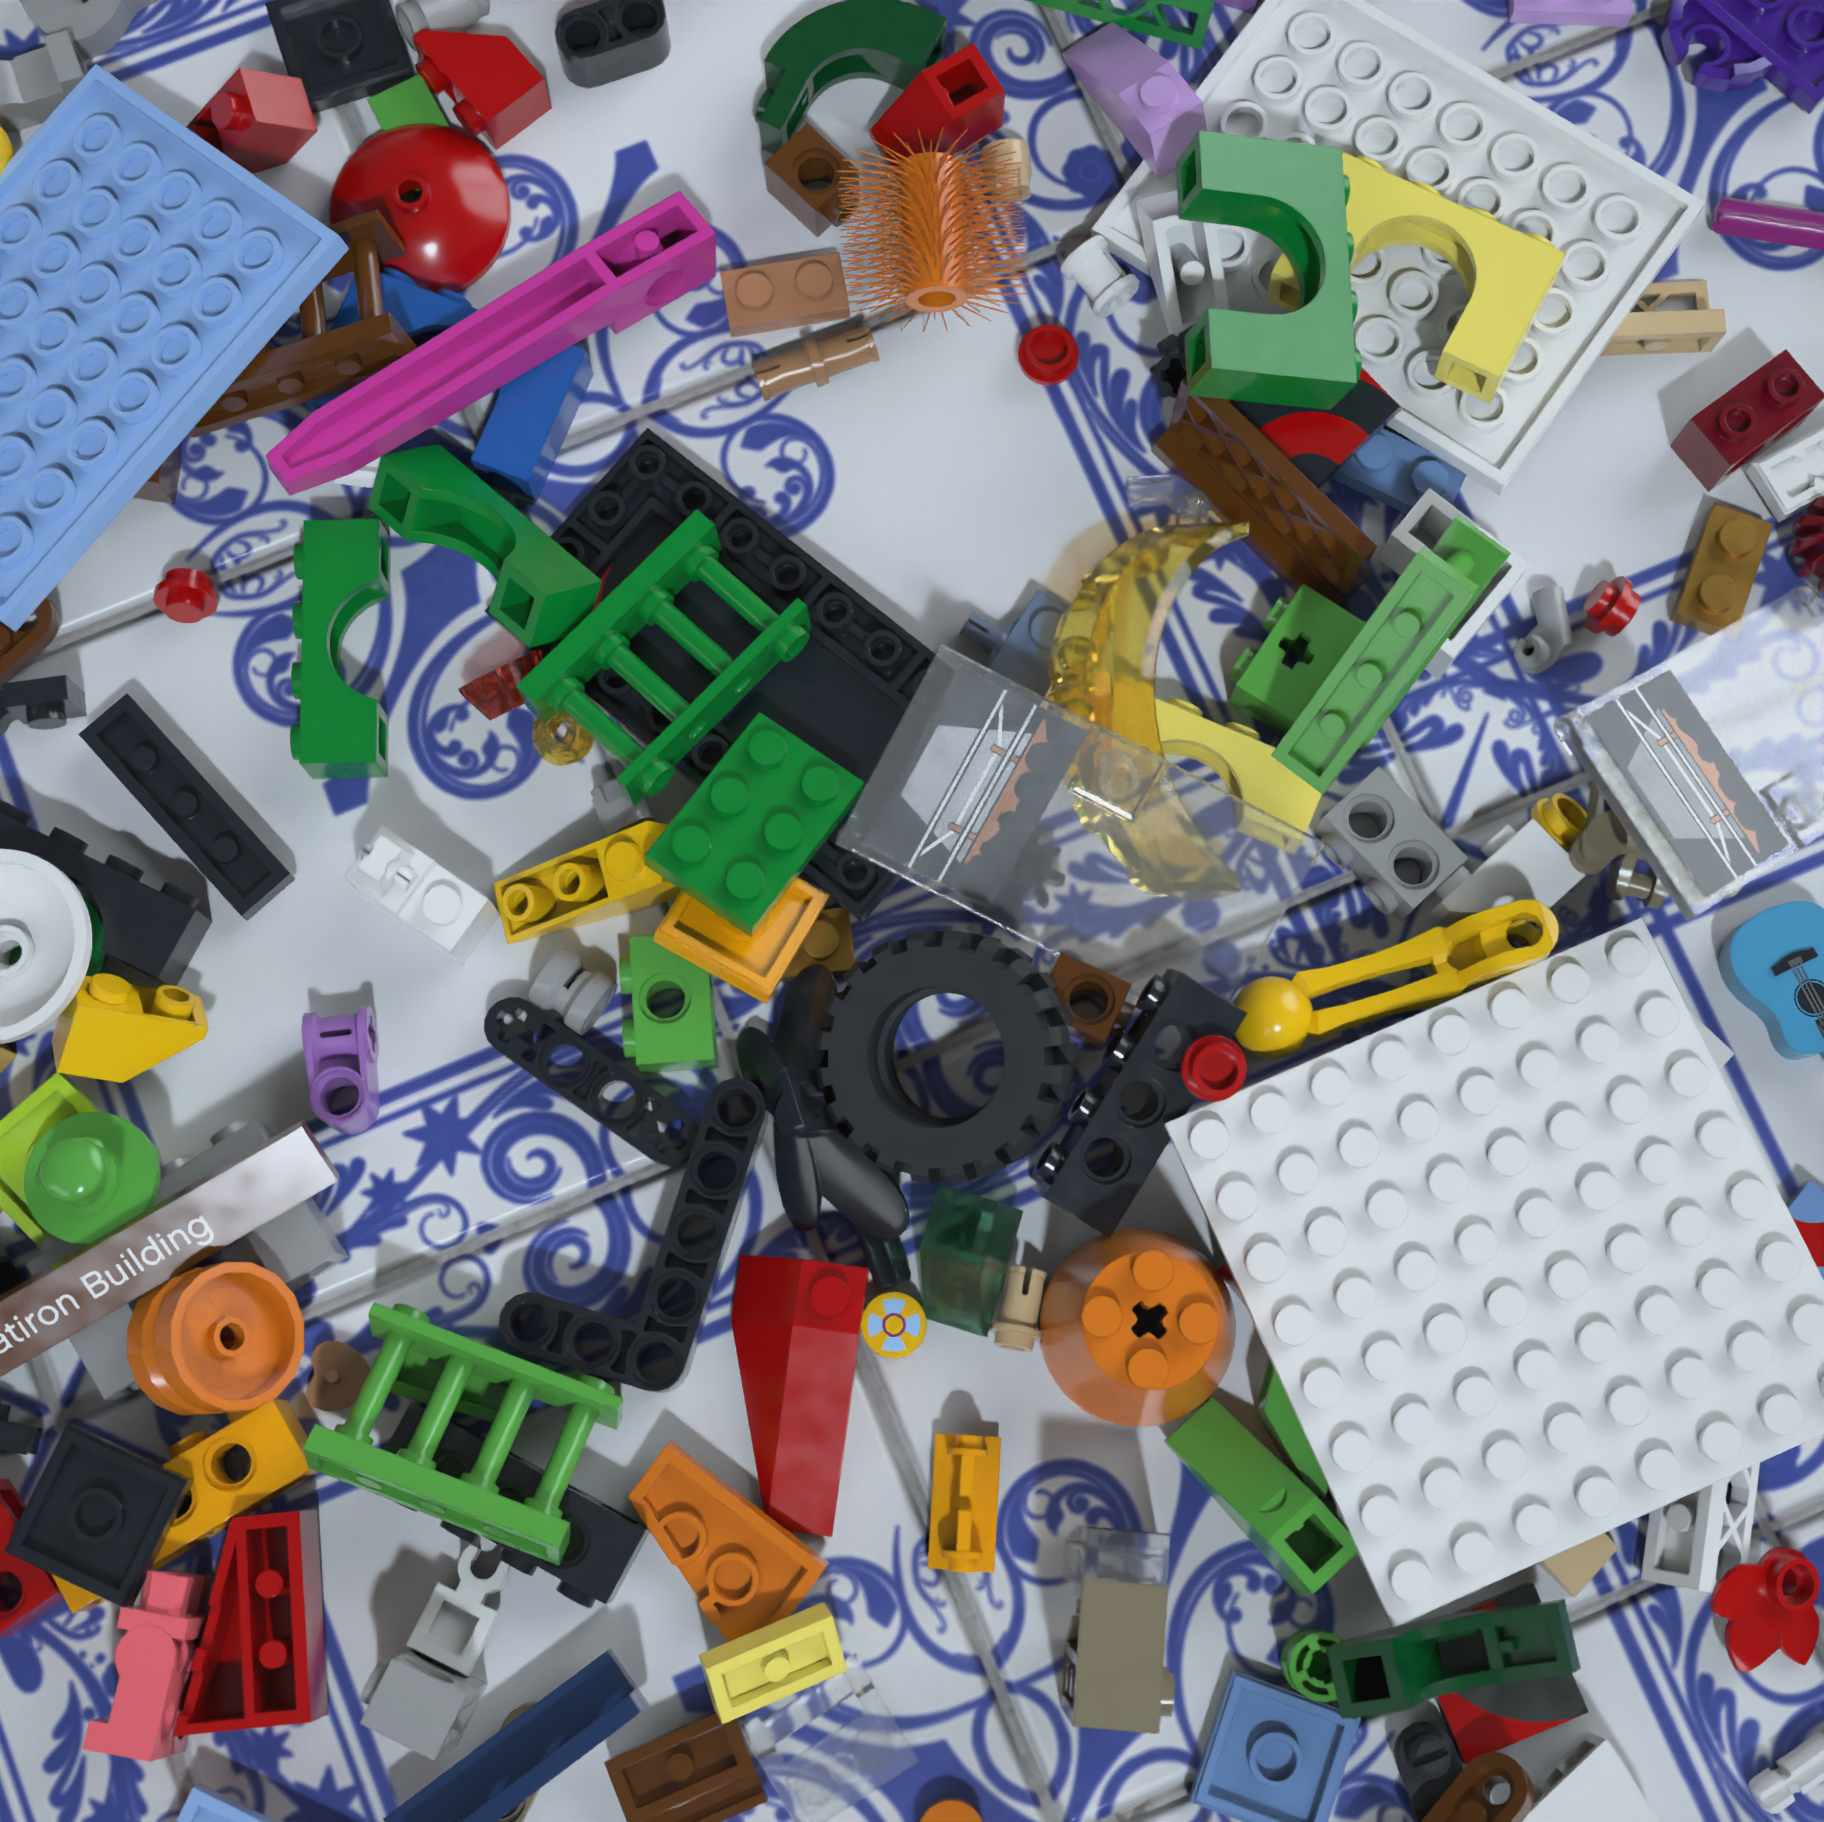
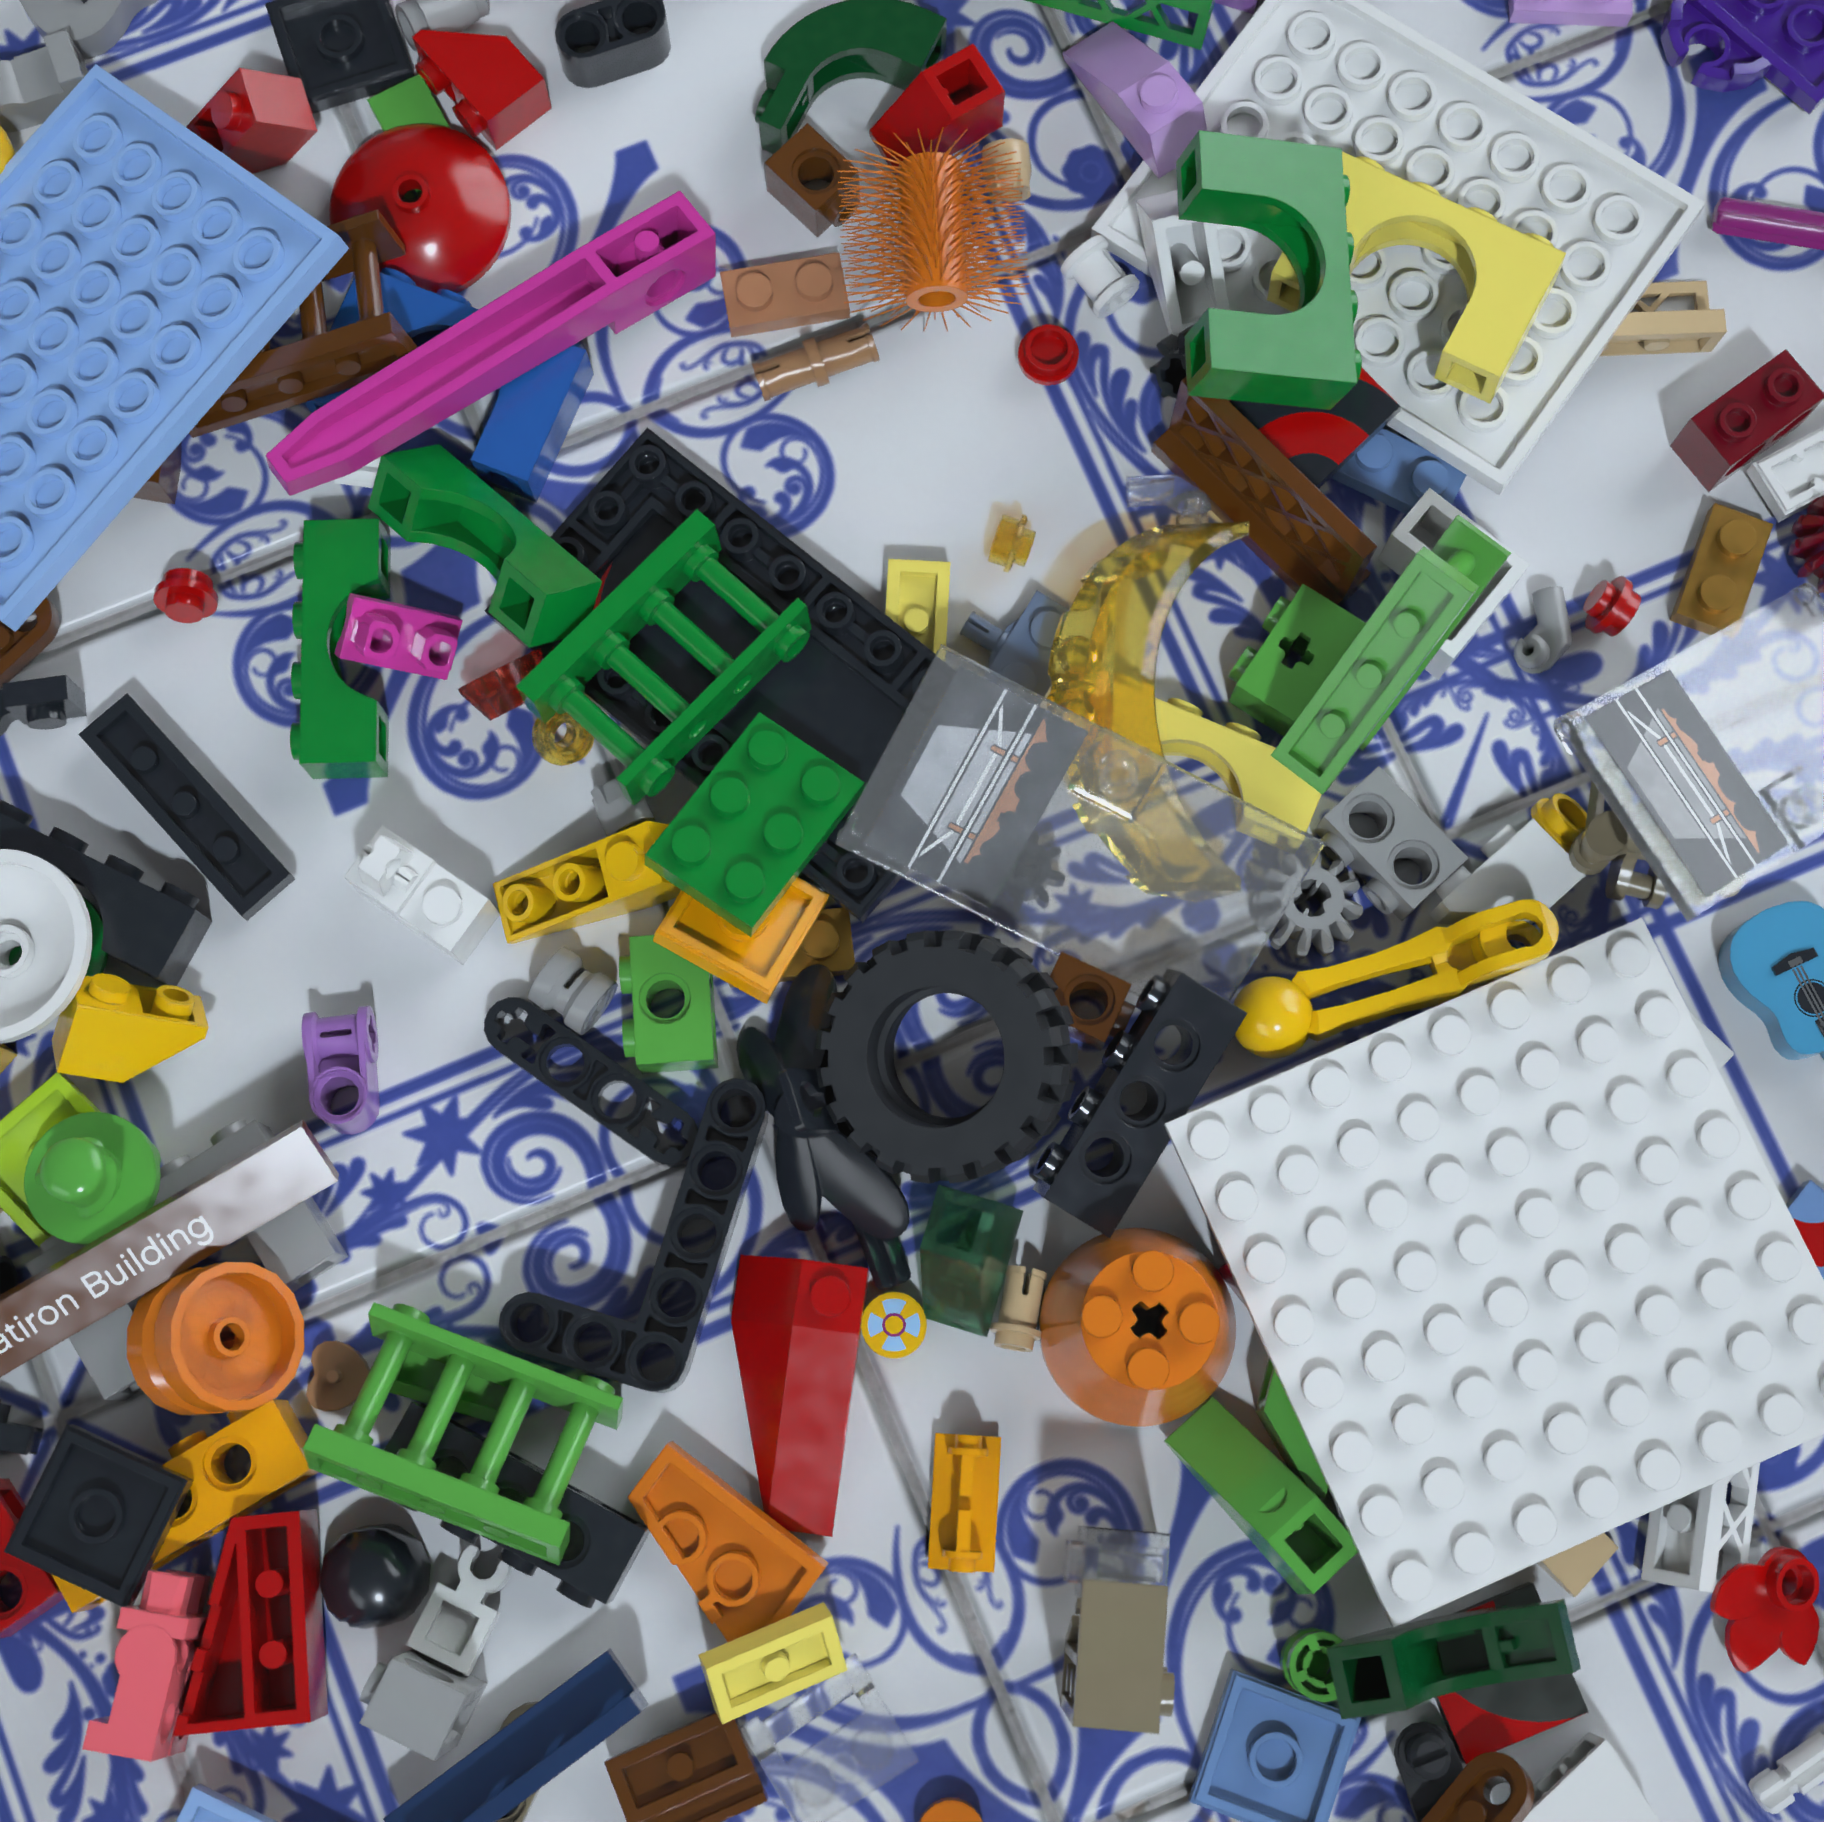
red plate [1180,1035,1247,1102] -> none
none -> black hair [320,1524,431,1629]
none -> dark pink hips [334,593,462,680]
none -> light yellow plate [885,559,951,661]
none -> clear yellow plate [987,514,1036,573]
none -> light grey gear [1252,850,1363,959]

